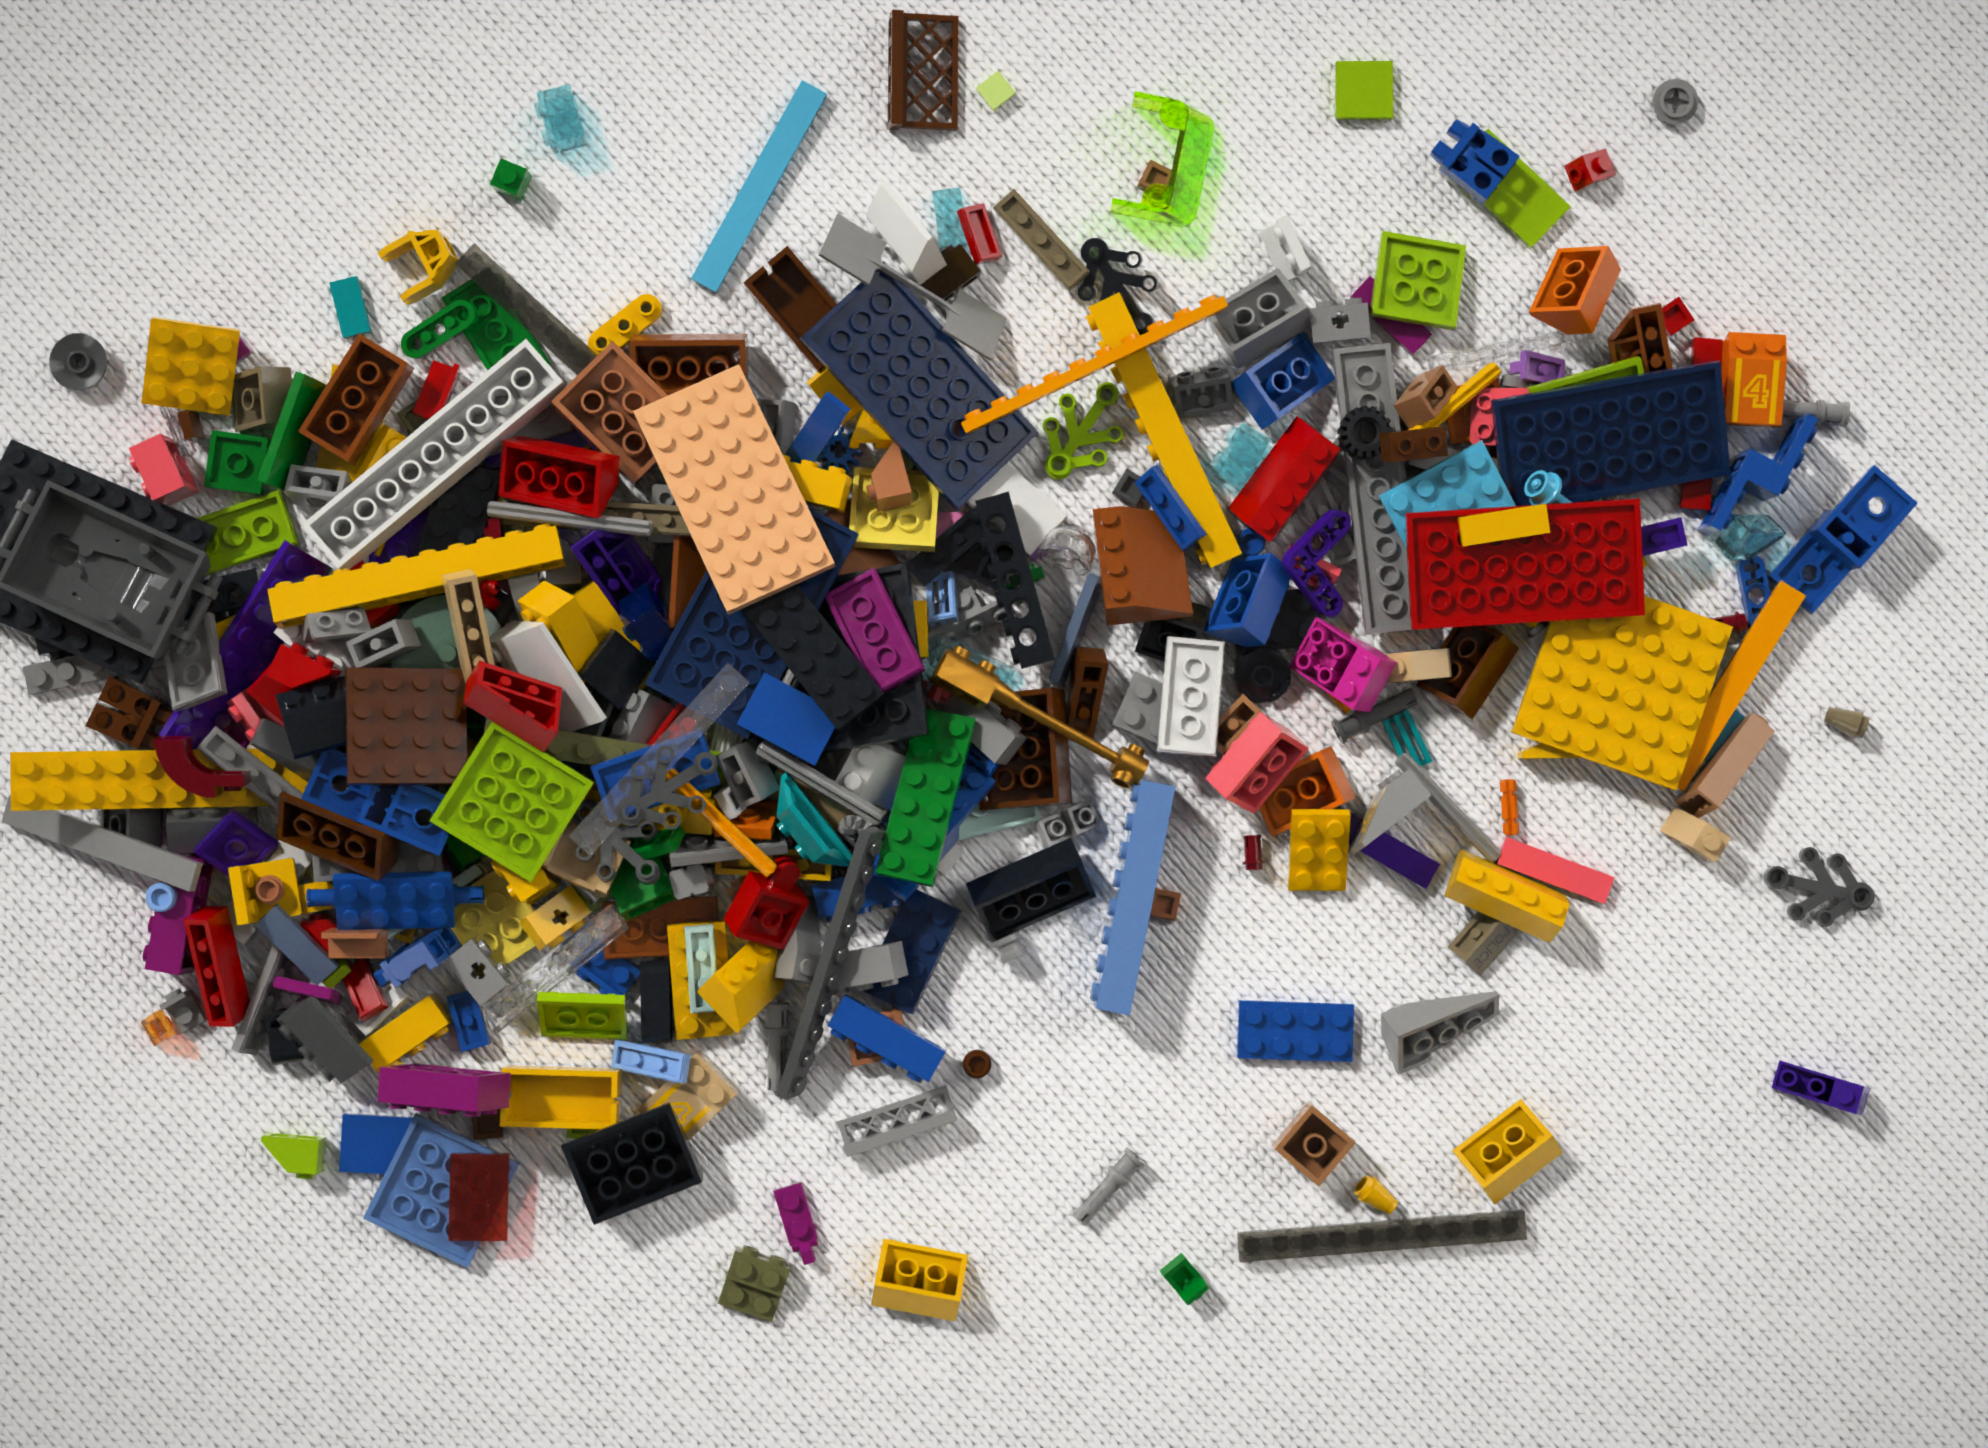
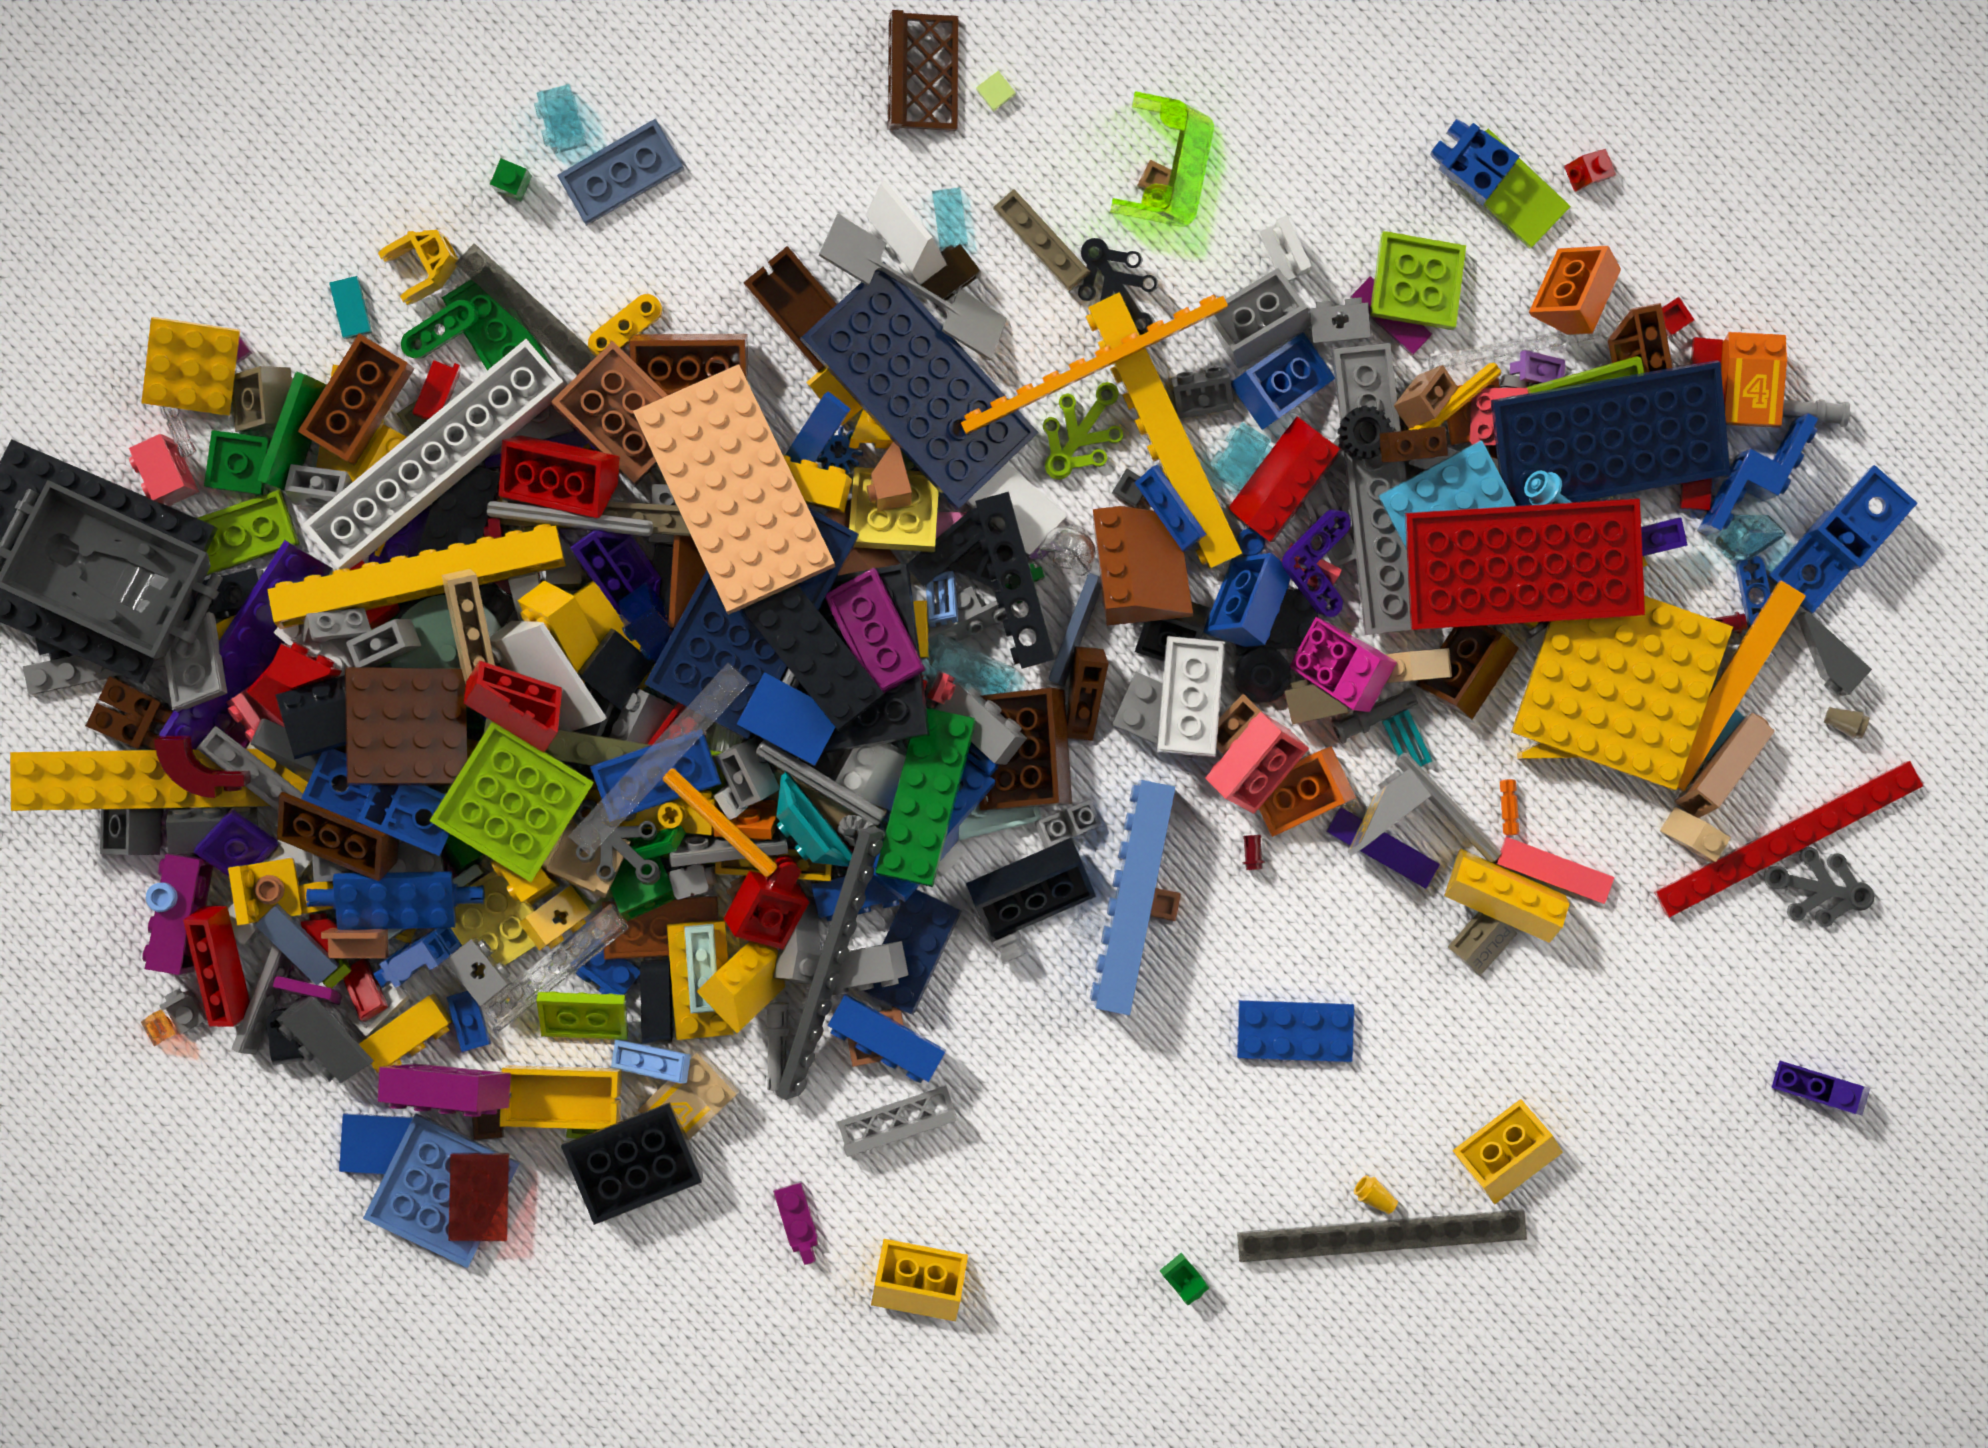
light grey tile [2,795,203,892] -> none
dark grey dish [49,333,107,391] -> none
reddish brown tile [177,410,206,442] -> none
lime slope [261,1132,326,1179] -> none
red arm [478,579,500,611] -> none
dark grey plant [616,746,718,829] -> none
medium azure tile [691,80,827,294] -> none
olive plate [717,1245,791,1322] -> none
light grey slope [760,399,796,455] -> none
pearl gold bar [929,646,1149,789] -> none
red tile [956,203,1003,265] -> none
reddish brown plate [963,1049,991,1079] -> none
light grey pin [1072,1147,1146,1226] -> none
medium nougat brick [1271,1102,1356,1187] -> none
yellow plate [1287,809,1351,891] -> none
lime tile [1335,61,1393,120] -> none
light grey wedge [1381,991,1499,1075] -> none
yellow tile [1458,504,1550,546] -> none
light grey gear [1652,79,1699,125] -> none
none -> sand blue tile [557,118,684,226]
none -> dark tan slope [1284,679,1352,725]
none -> red plate [1654,761,1923,918]
none -> dark grey slope [1797,611,1872,696]

